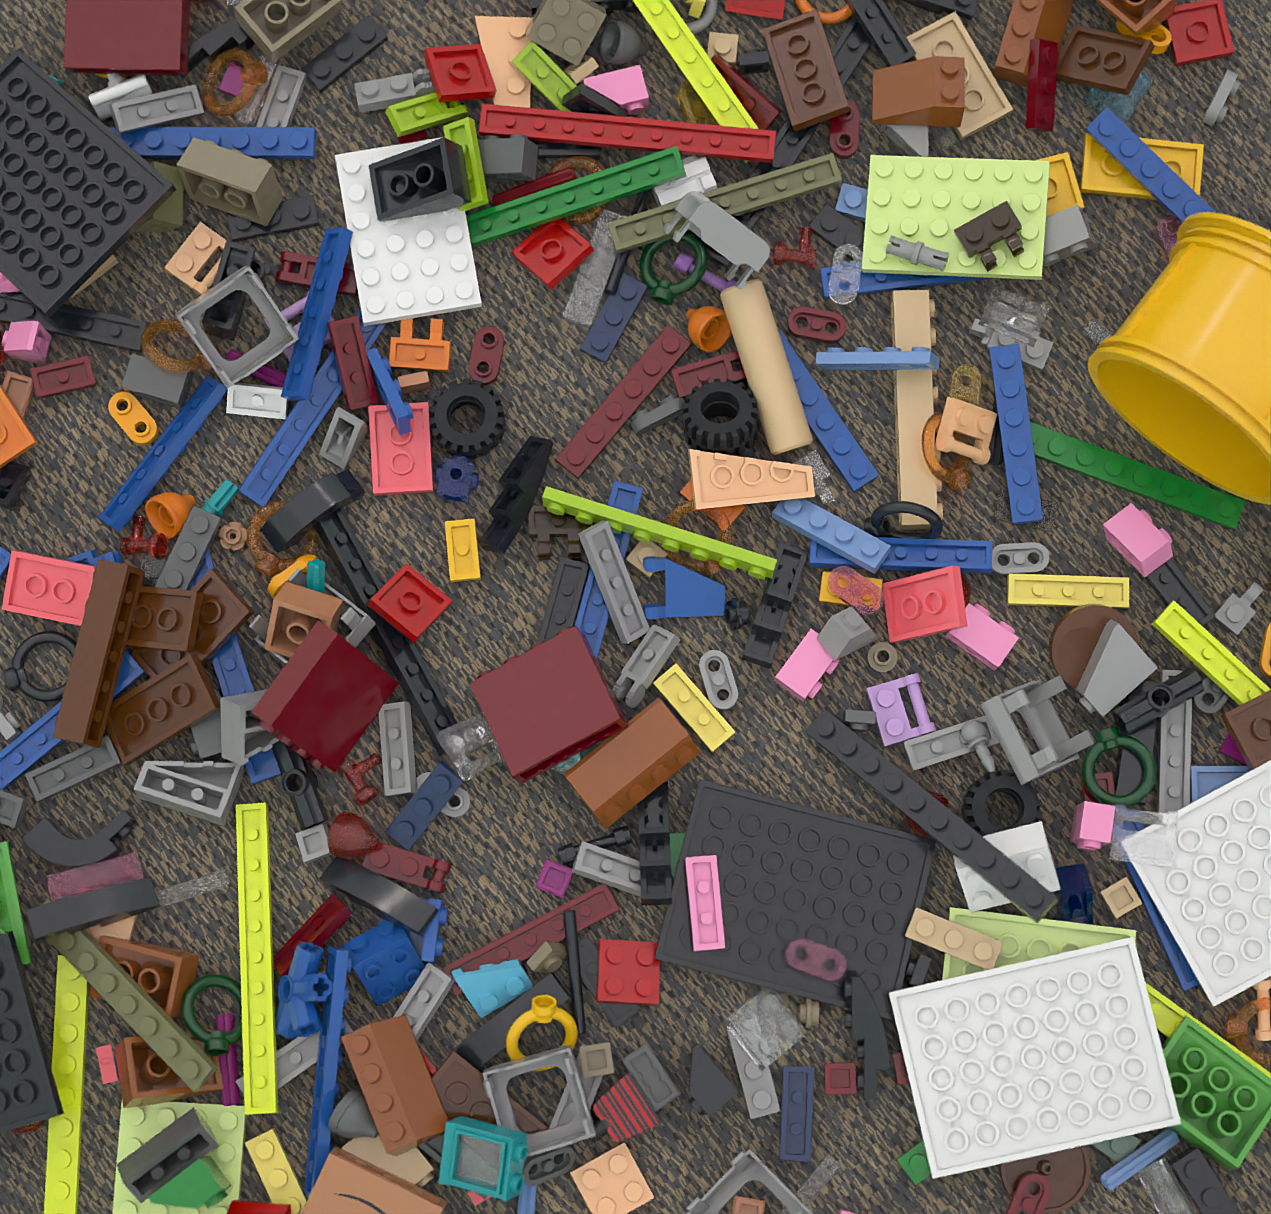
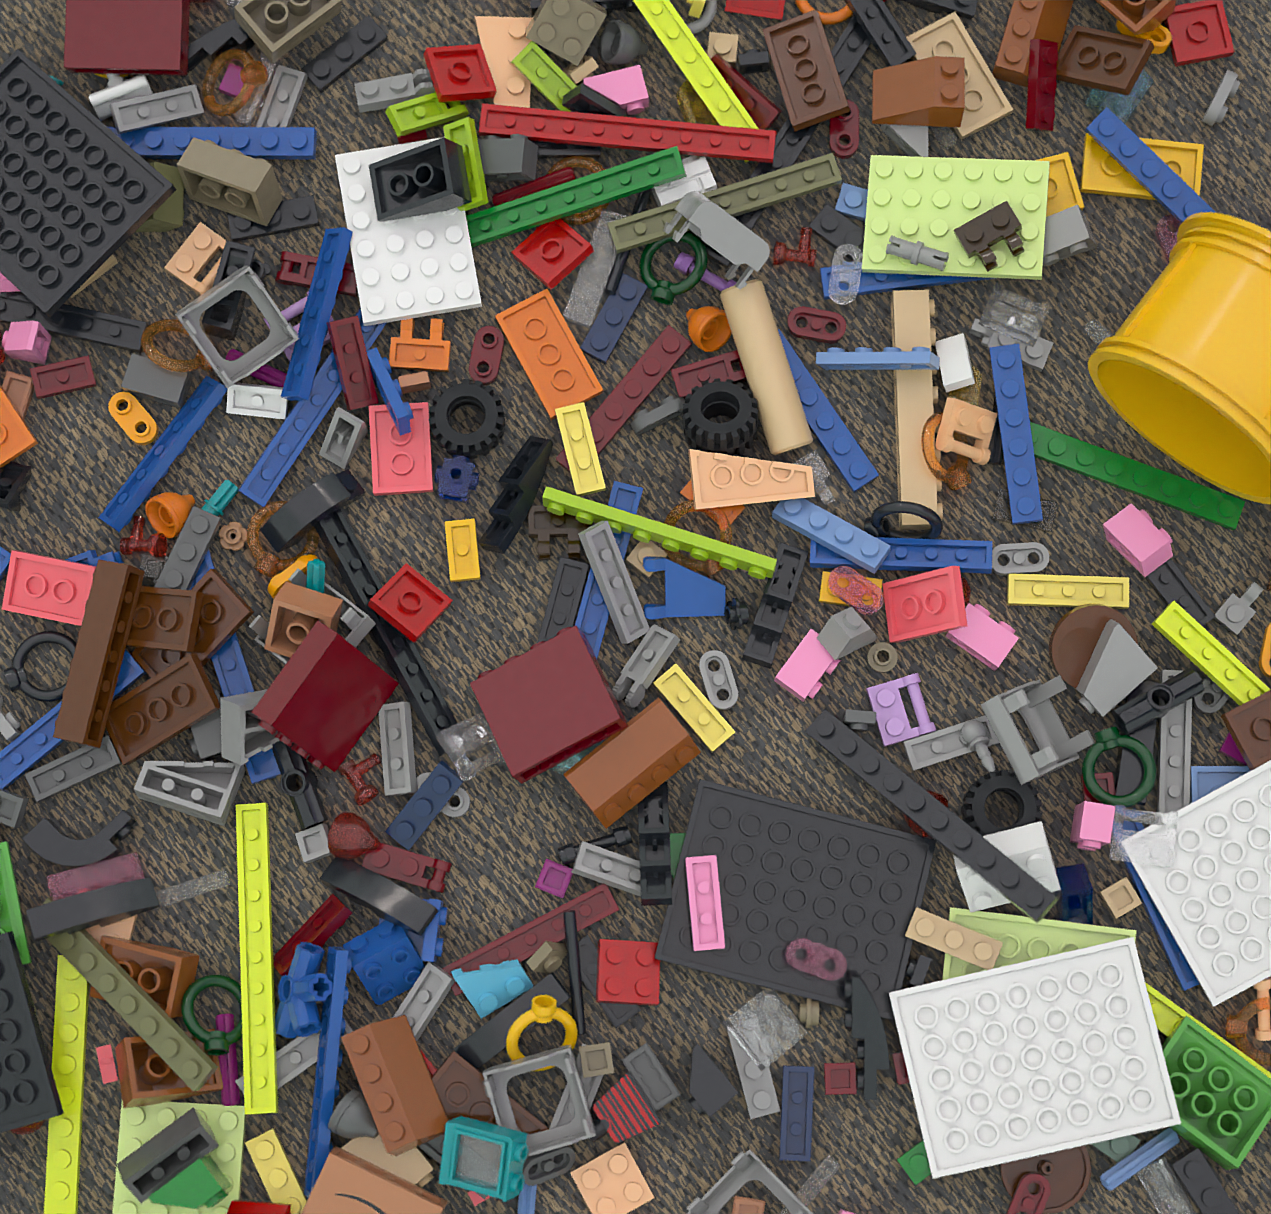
none -> orange plate [495,289,603,420]
none -> light yellow plate [555,402,606,497]
none -> white tile [935,333,975,392]

